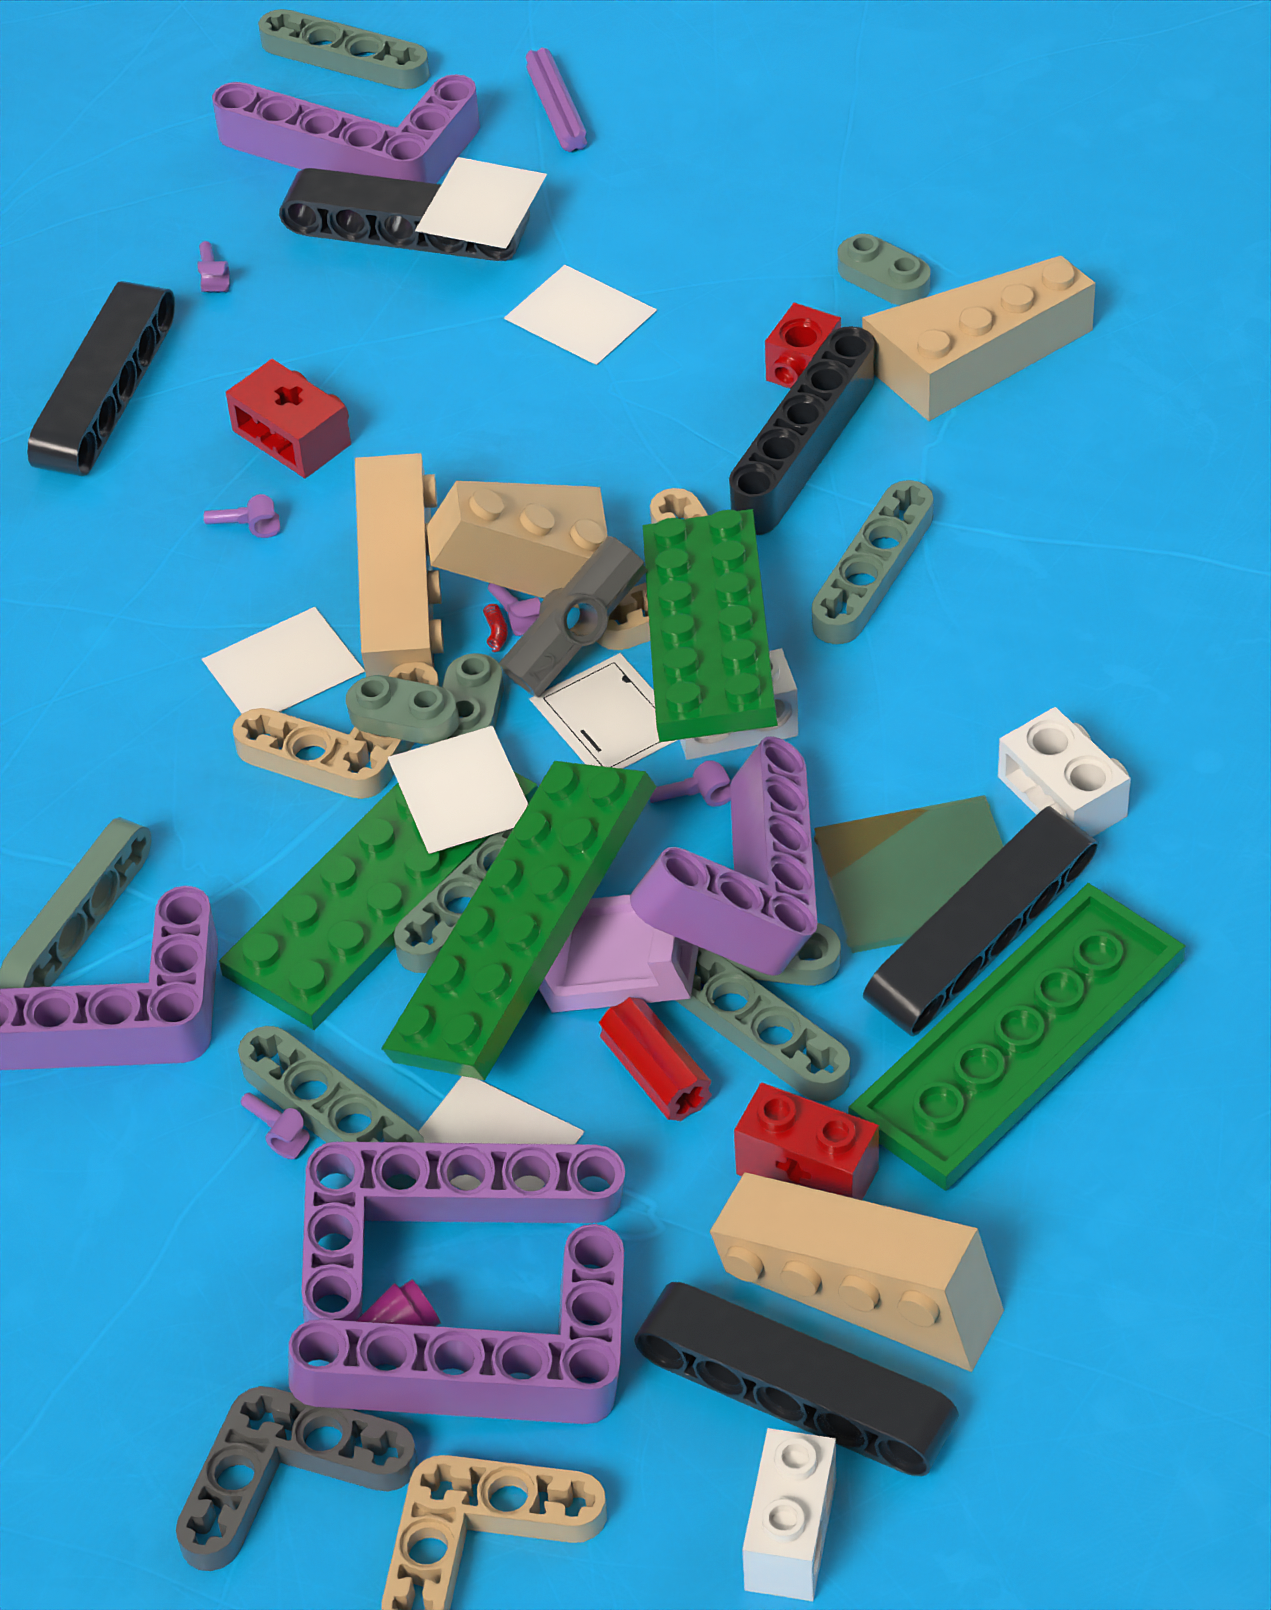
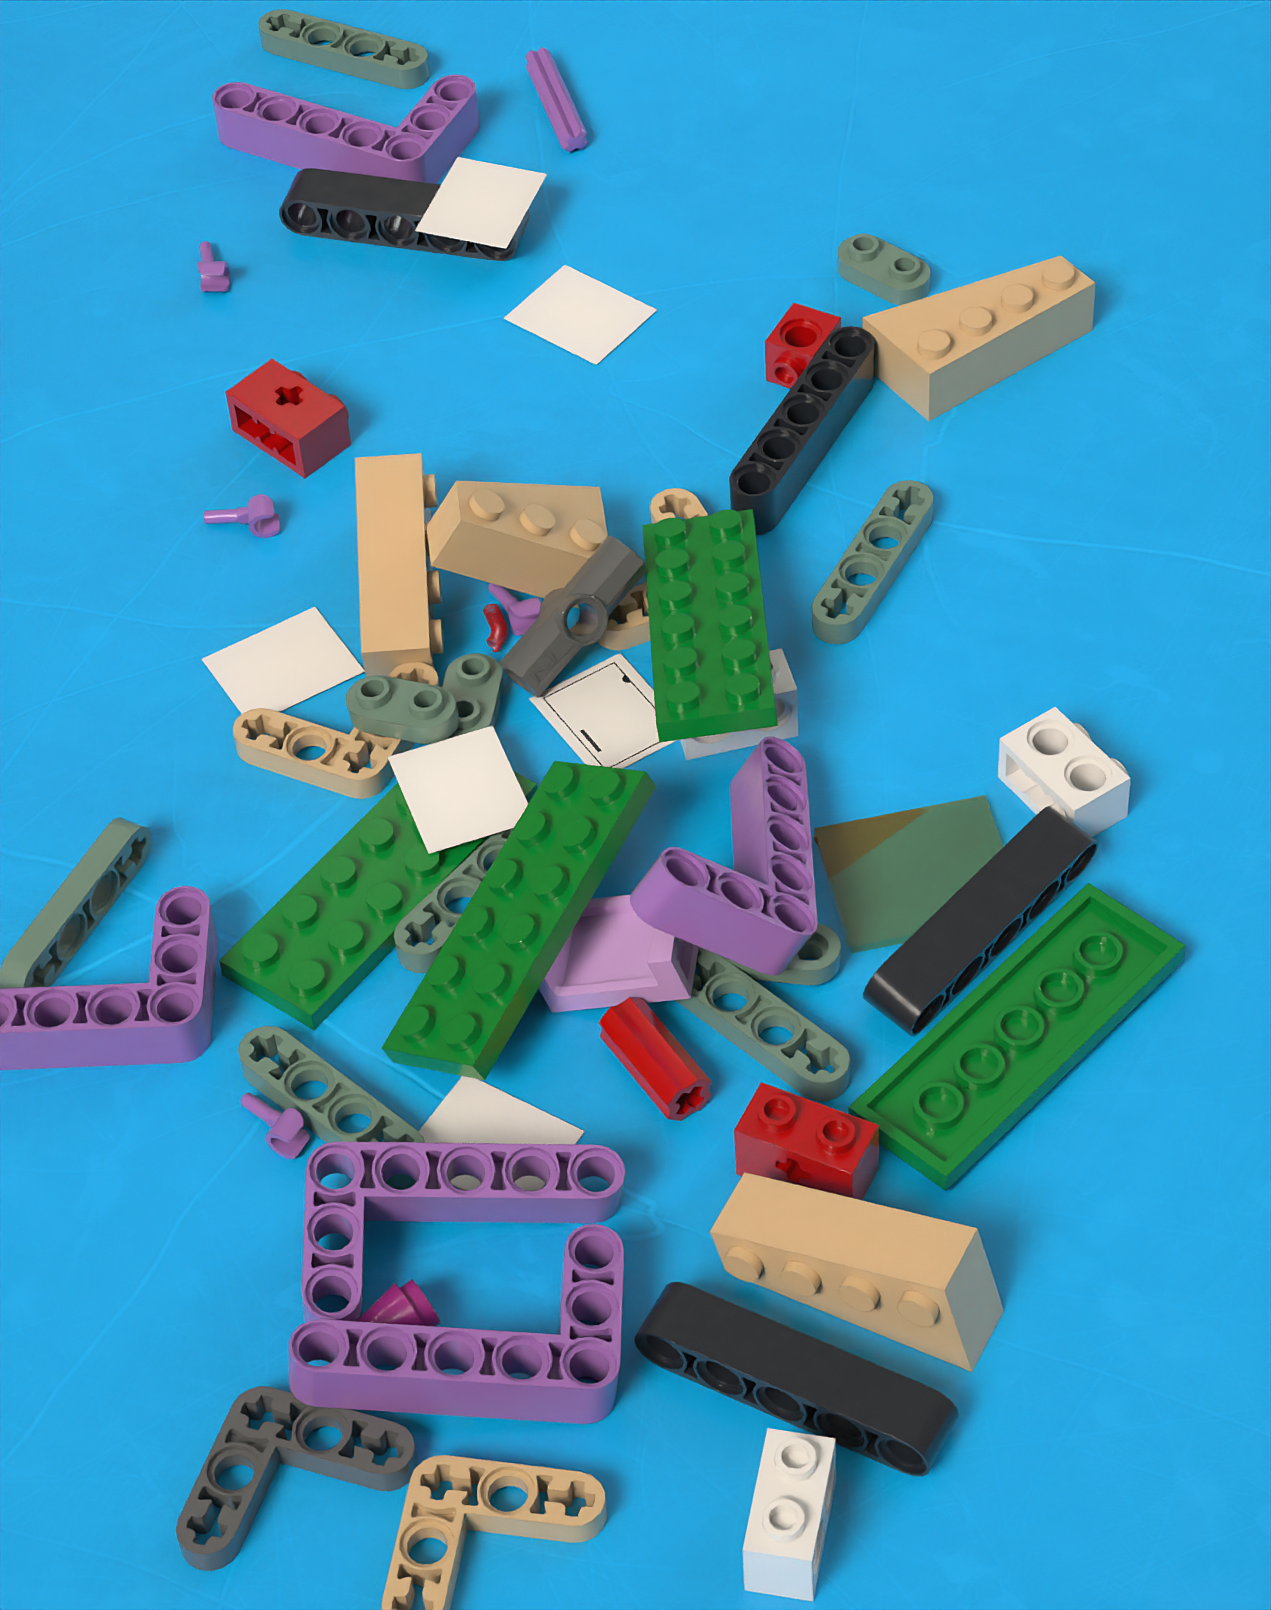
black beam [27,281,175,476] -> none
medium lavender hand [650,760,731,807] -> none

